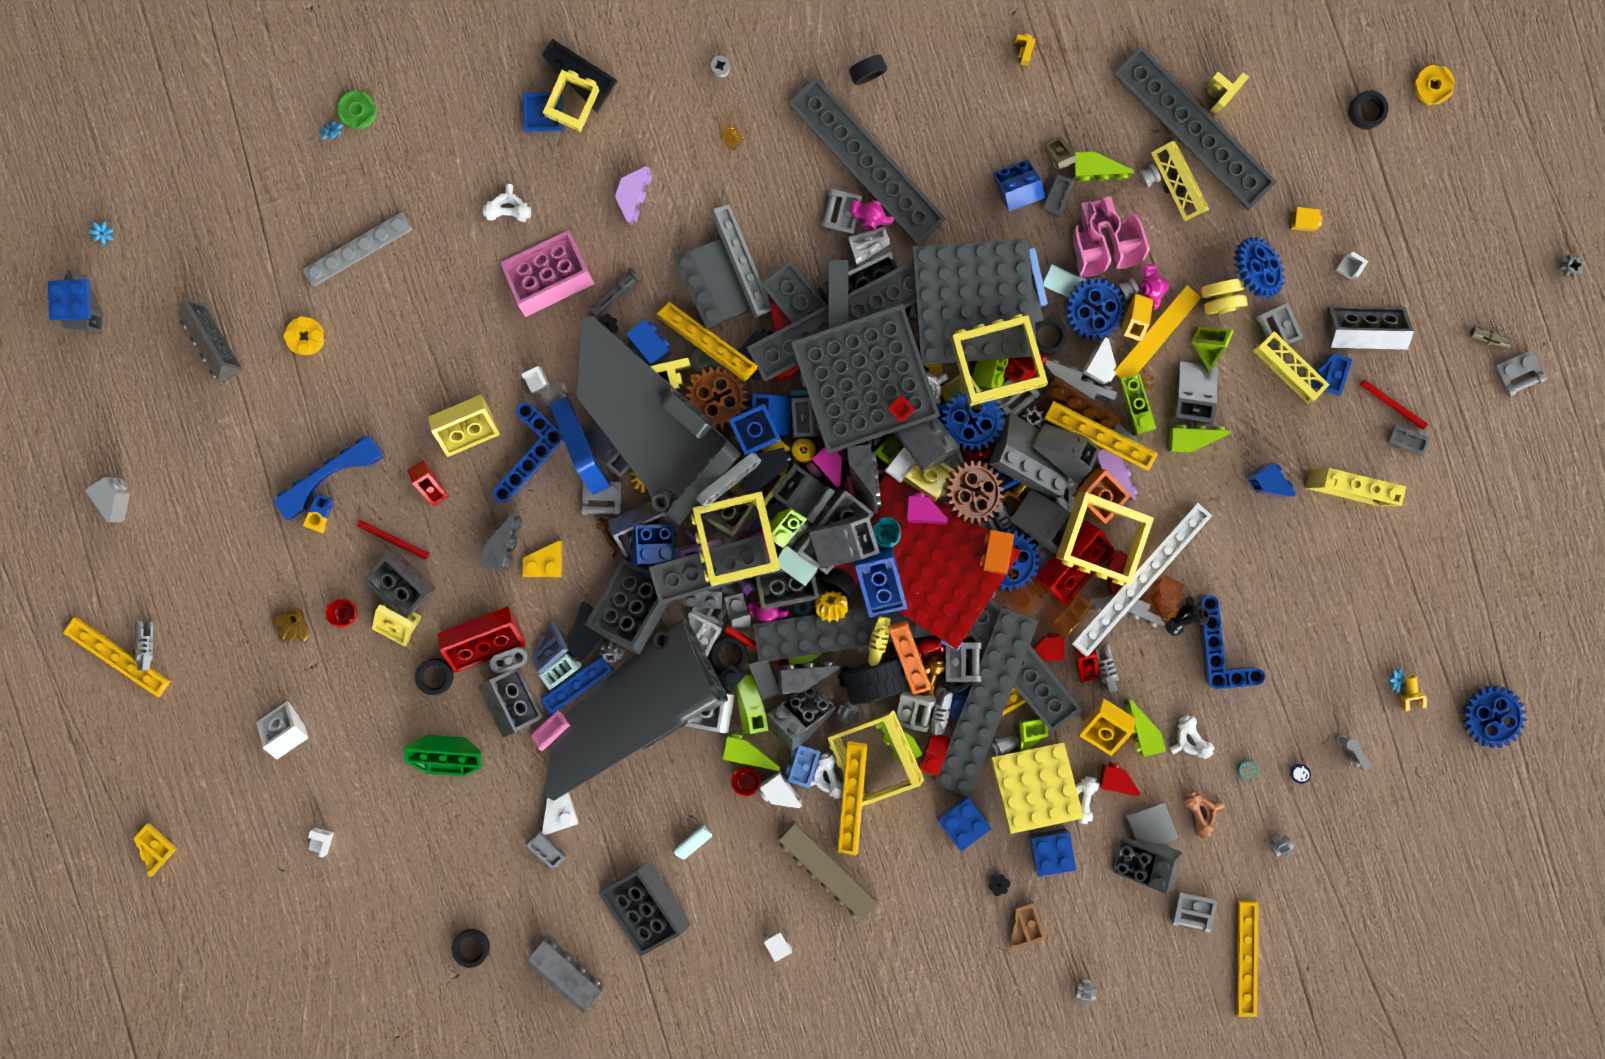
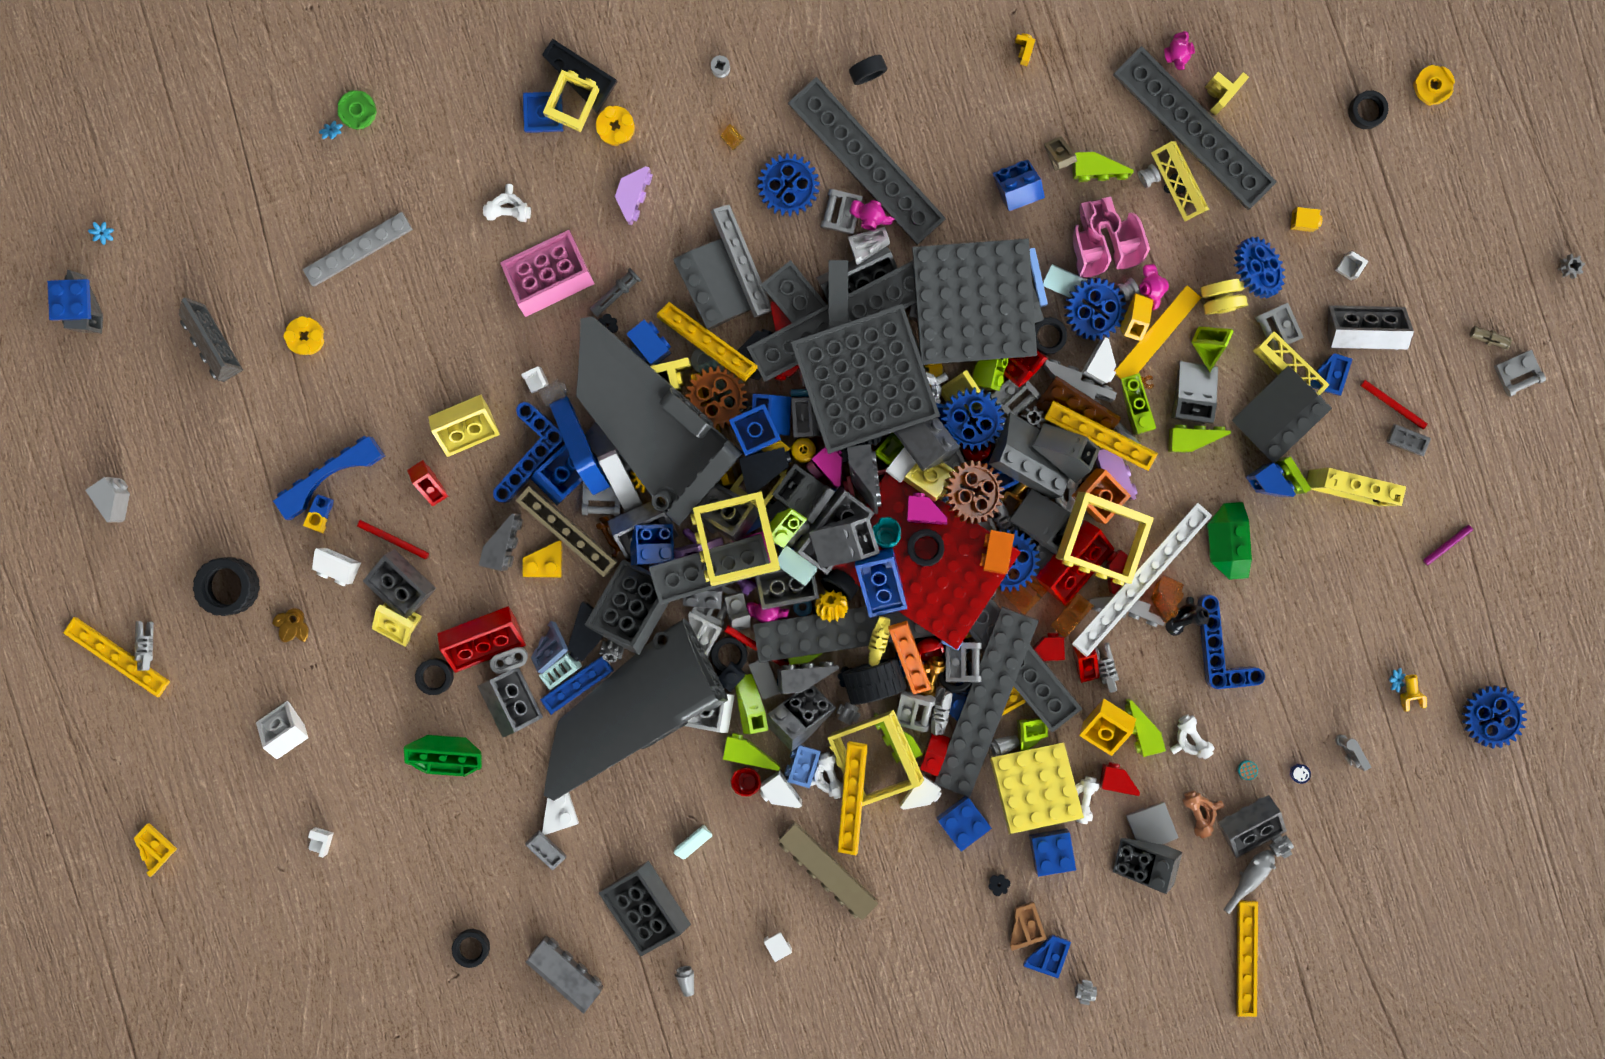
red hair [325,599,358,628] -> none
bright pink tile [530,710,570,751] -> none
light grey beam [697,453,761,507] -> none
red plate [888,395,915,423] -> none
light yellow window [950,314,1048,406] -> none
flat silver plate [1042,174,1074,217] -> none
light grey plate [1171,891,1218,933] -> none
none -> black tyre [193,557,260,616]
none -> white slope [312,548,361,586]
none -> dark tan brick [516,486,618,577]
none -> blue slope [530,445,600,506]
none -> yellow plate [596,106,635,146]
none -> tile [597,450,643,513]
none -> light grey cone [675,966,694,997]
none -> blue gear [758,153,820,217]
none -> white slope [899,774,942,810]
none -> black tyre [907,529,945,566]
none -> blue wing [1023,935,1071,979]
none -> dark pink piece [1164,31,1195,70]
none -> green wedge [1207,502,1252,580]
none -> flat silver slope [1218,795,1287,858]
none -> light grey piece [1223,850,1276,914]
none -> dark grey slope [1232,365,1332,463]
none -> lime plate [1275,456,1311,494]
none -> magenta bar [1423,525,1473,566]

